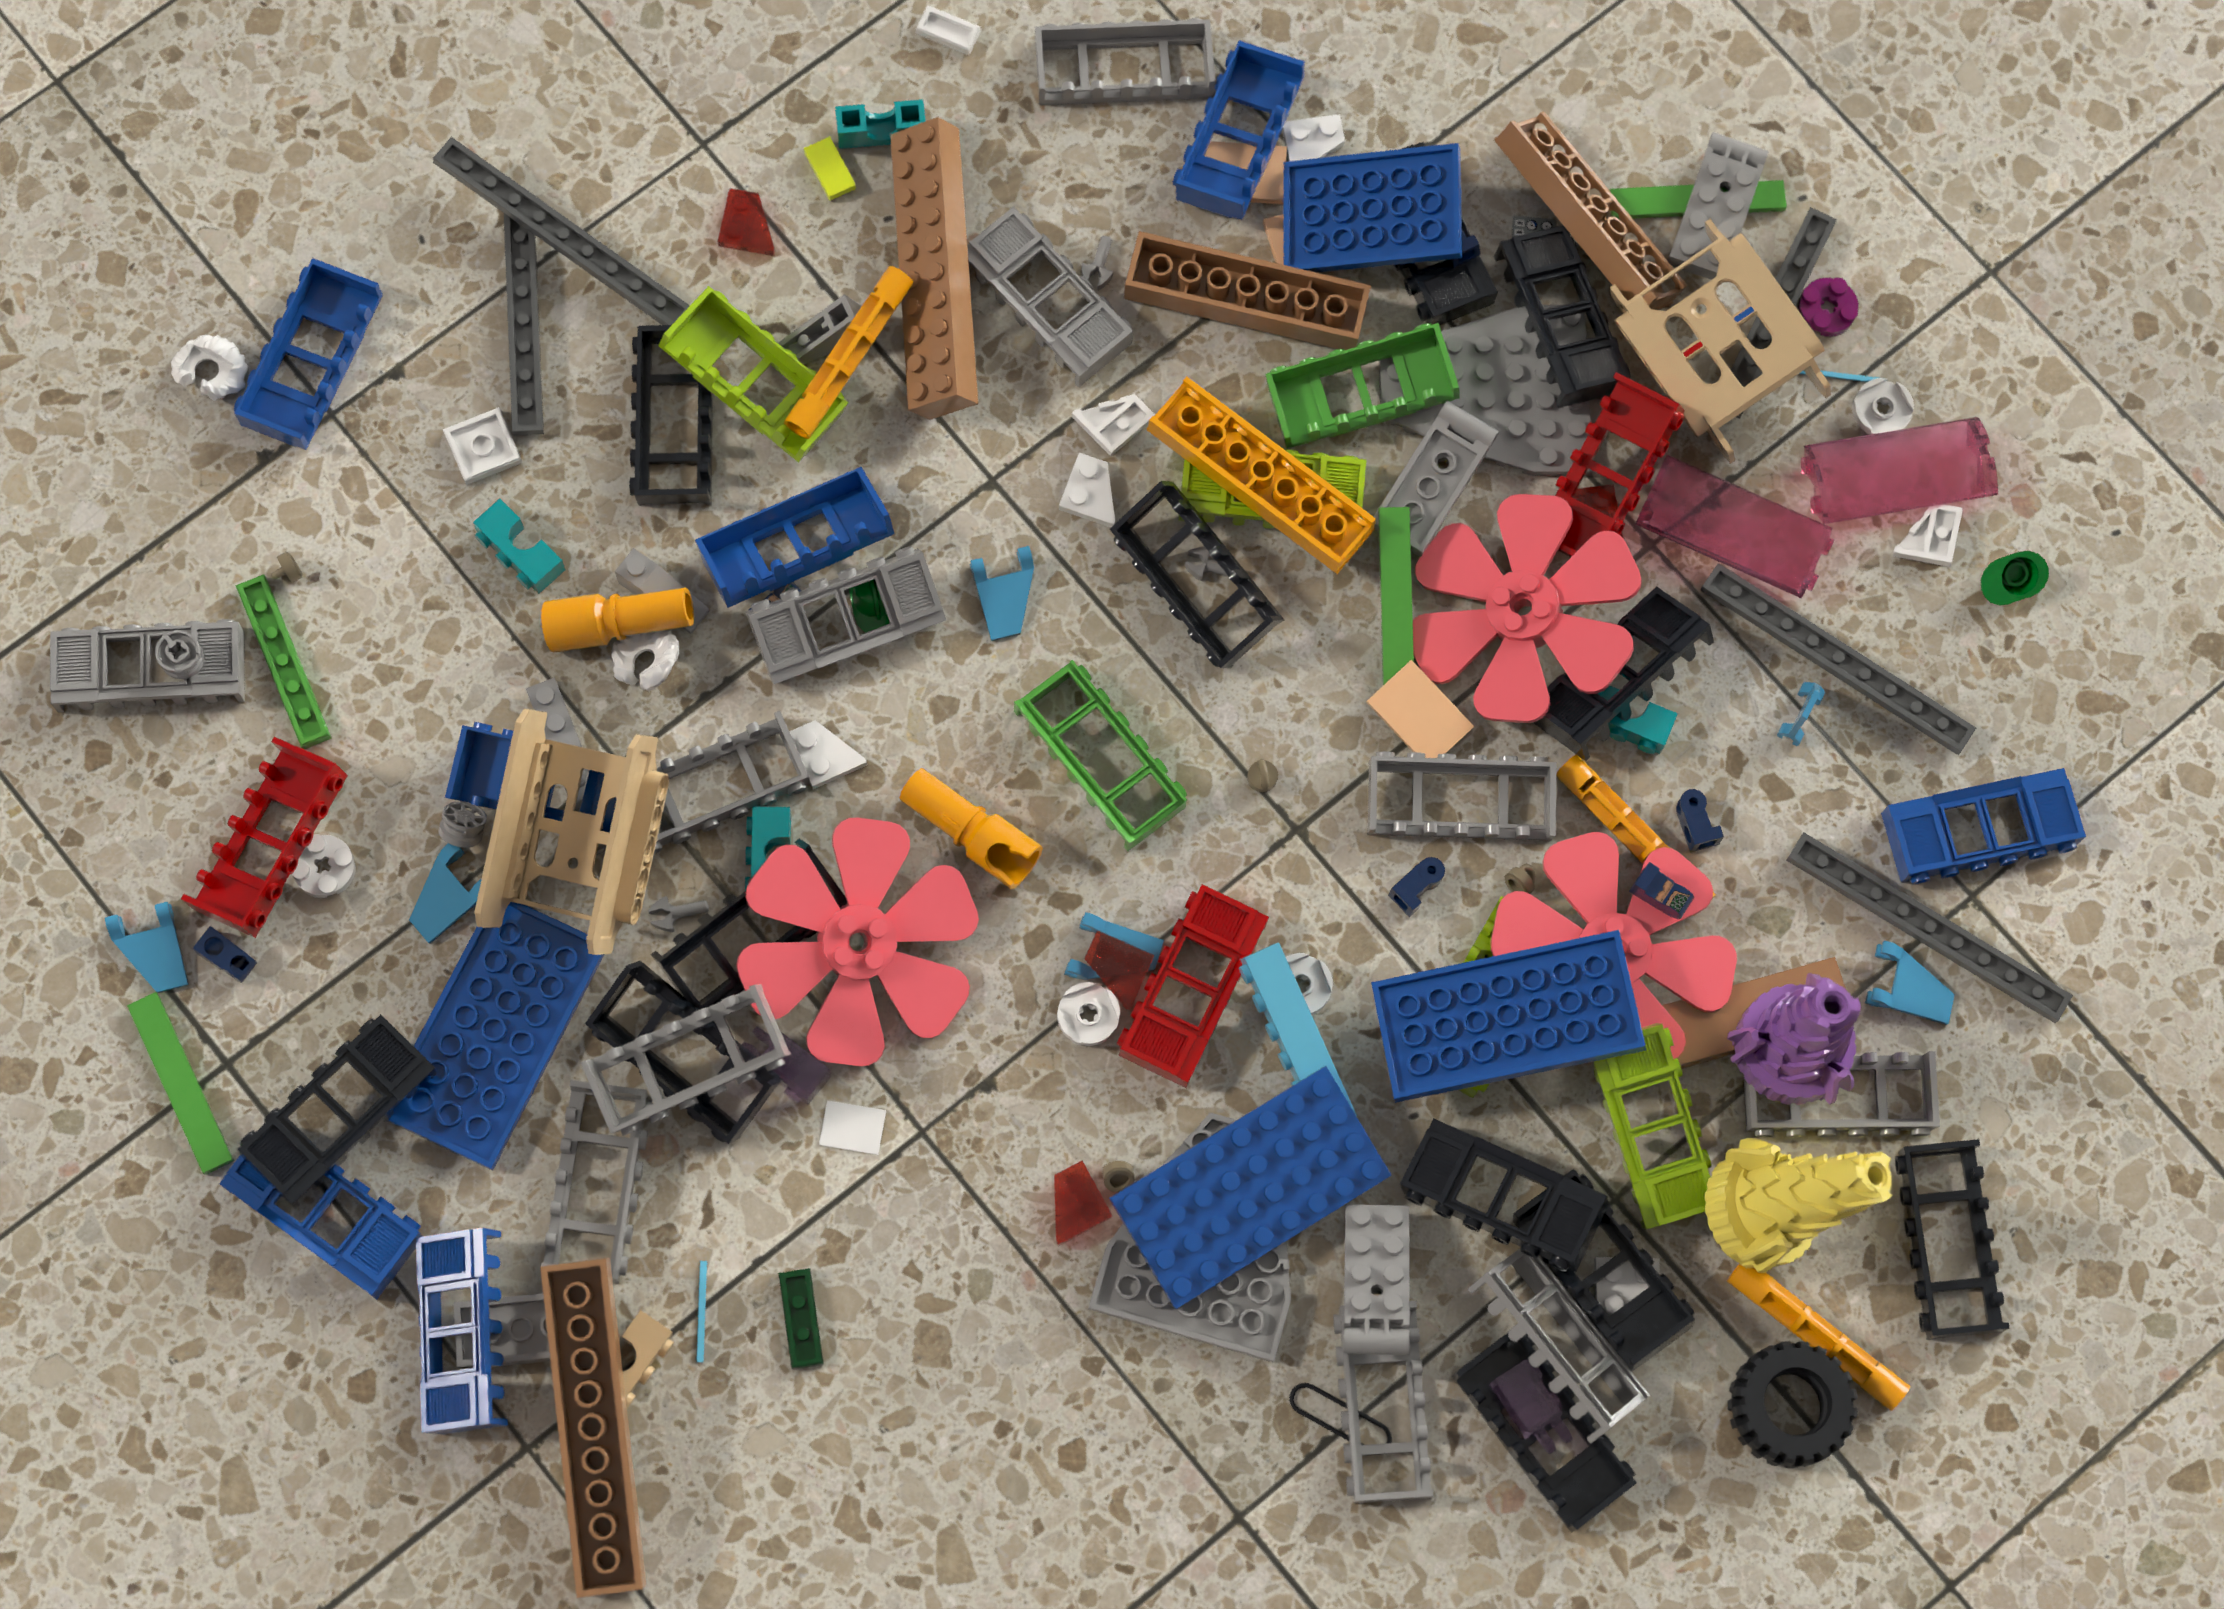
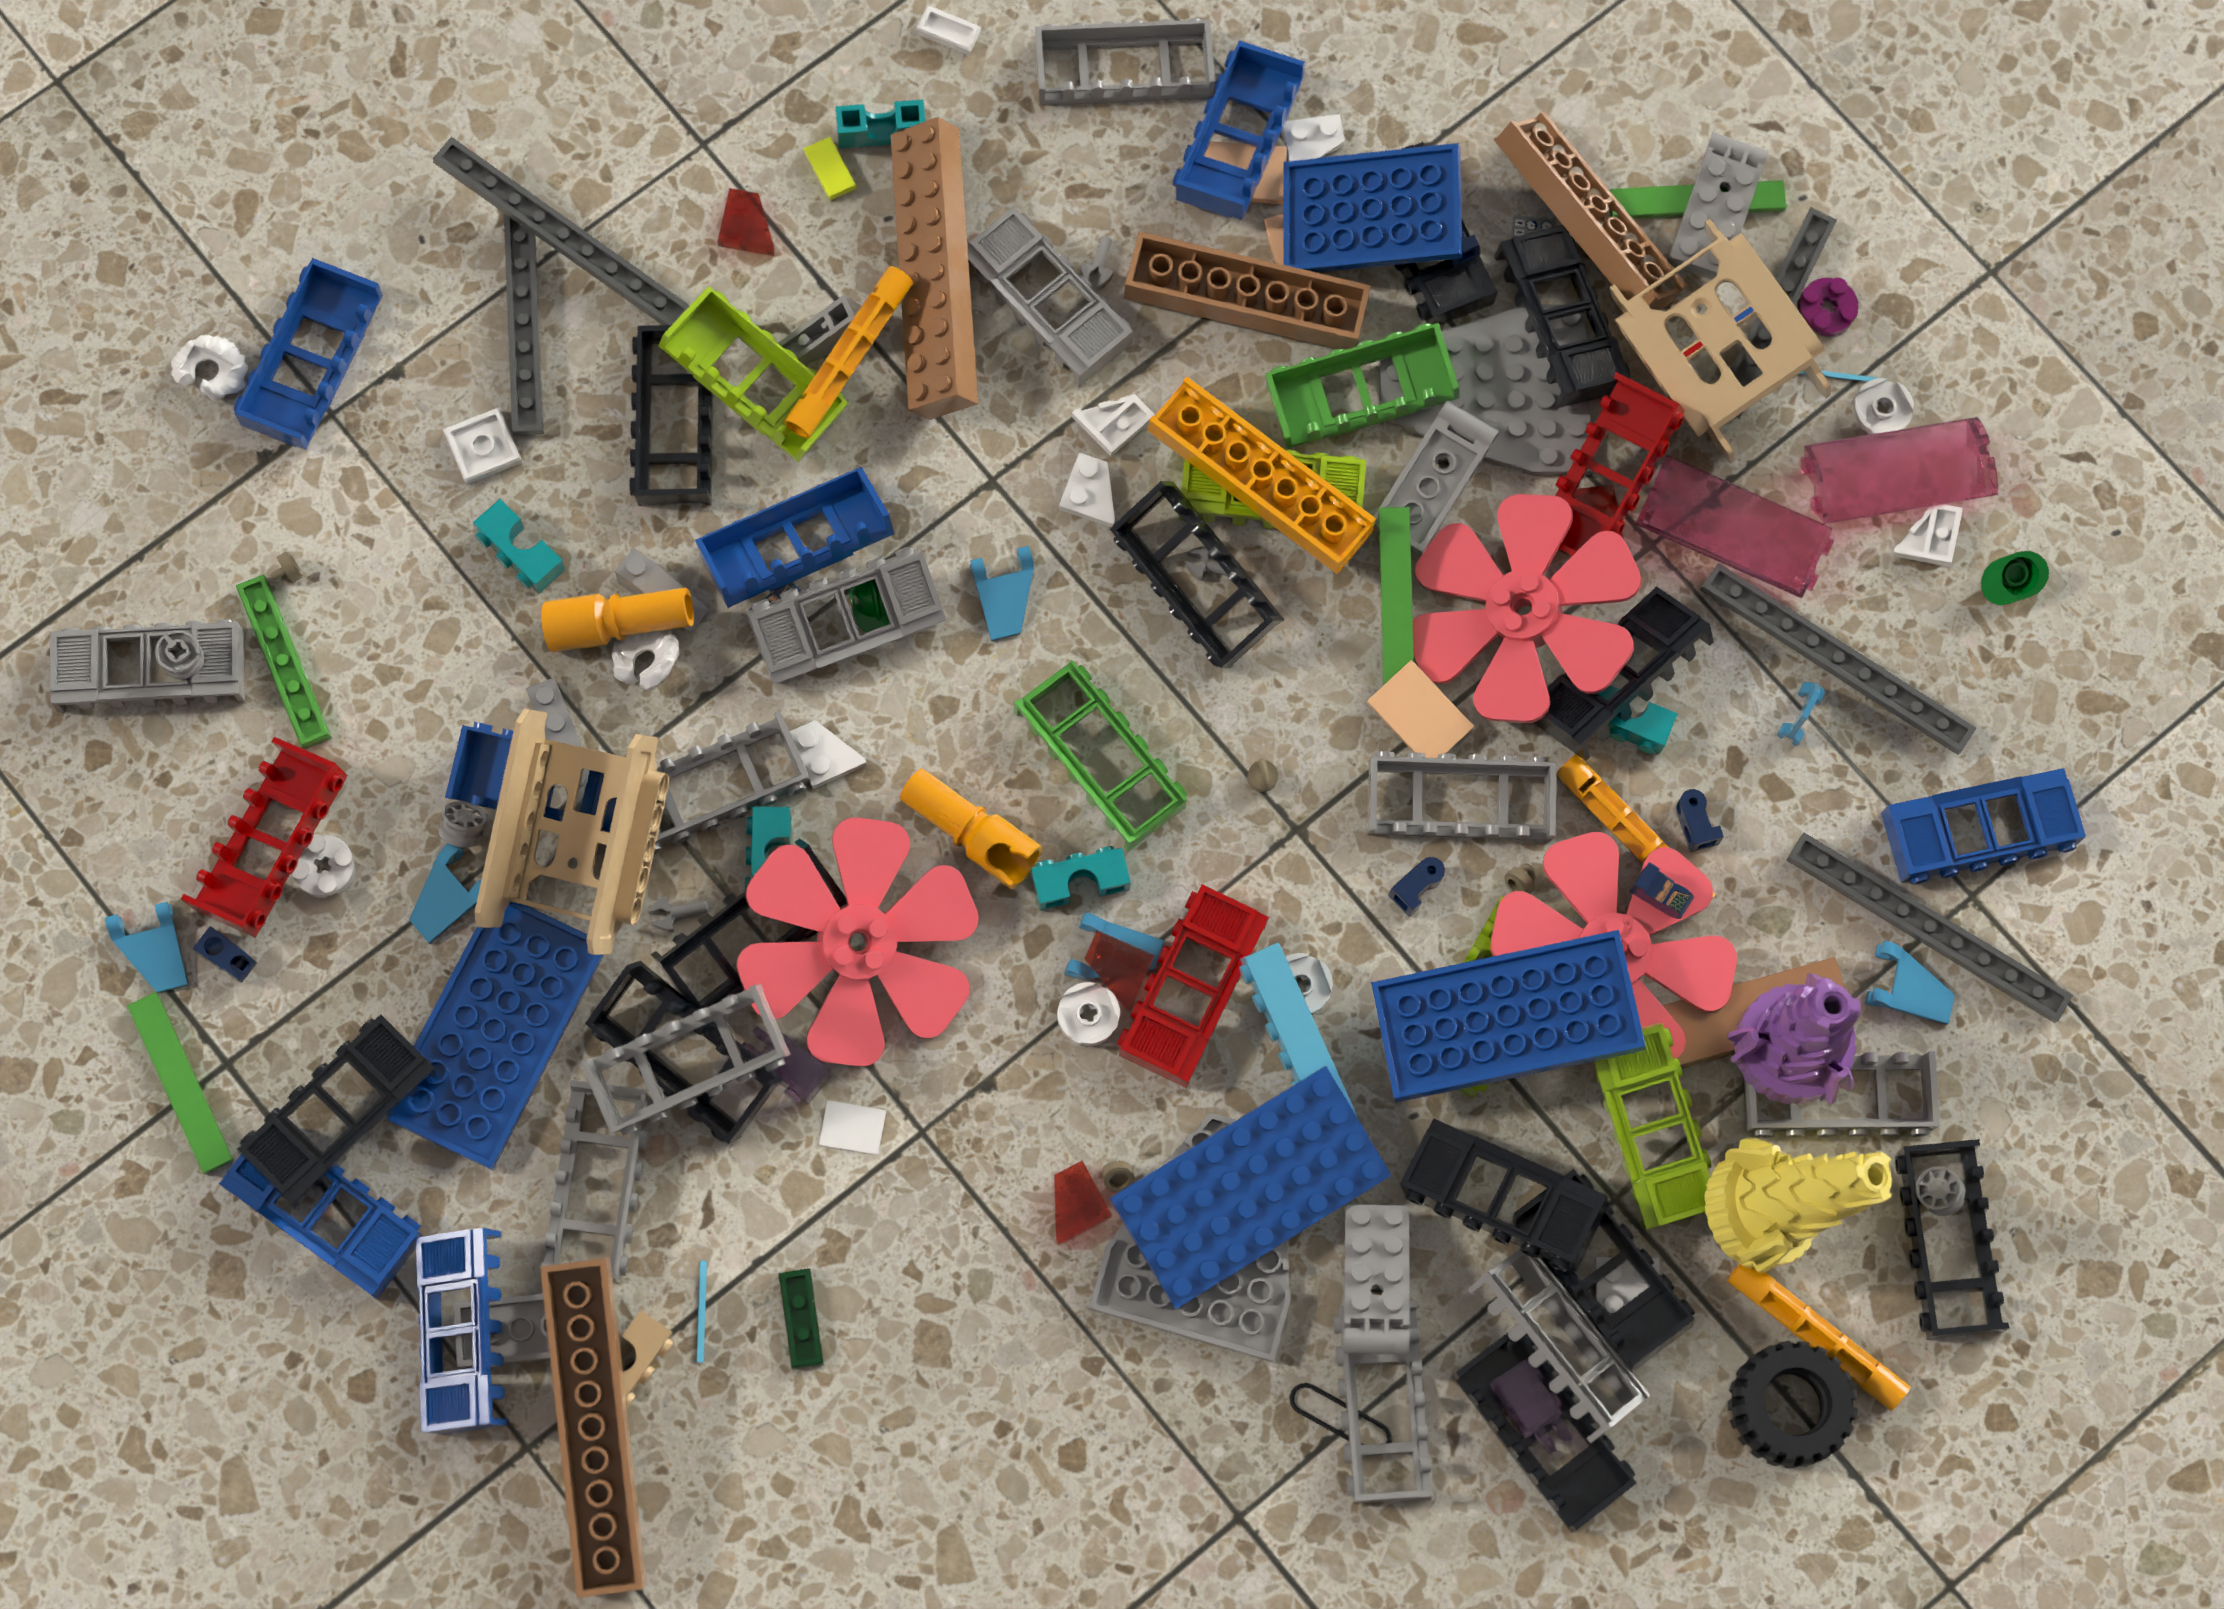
none -> teal arch [1031,846,1131,911]
none -> light grey wheel [1916,1166,1966,1216]

